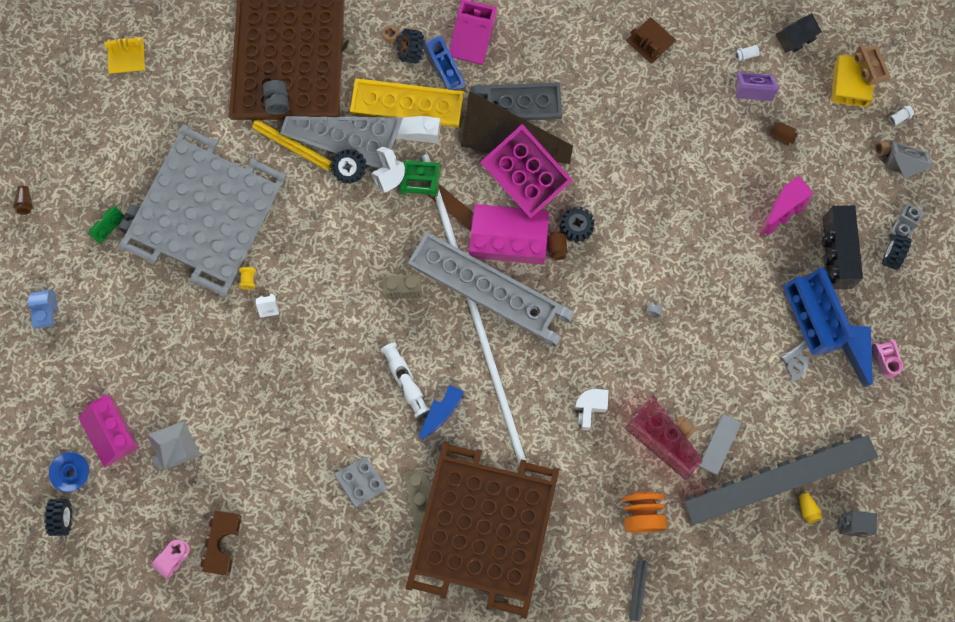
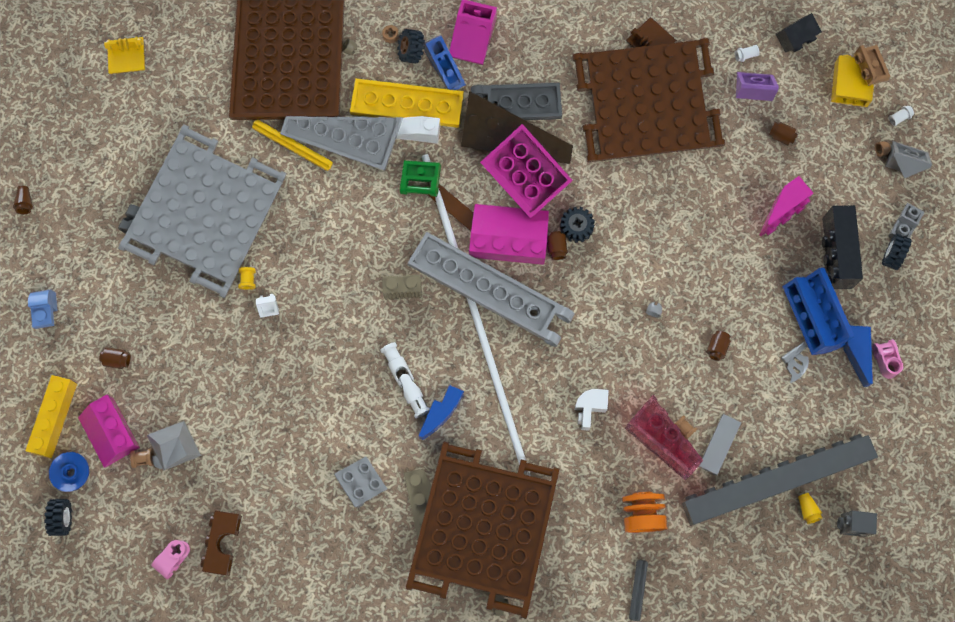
green hinge [87,206,126,244] -> none
dark grey wheel [263,80,289,115] -> none
black wheel [331,149,367,184] -> none
white brick [371,147,405,193] -> none
none -> yellow brick [25,375,77,459]
none -> reddish brown brick [99,347,131,369]
none -> medium nougat bush [130,448,154,468]
none -> reddish brown plate [572,38,725,163]
none -> reddish brown brick [706,331,731,361]

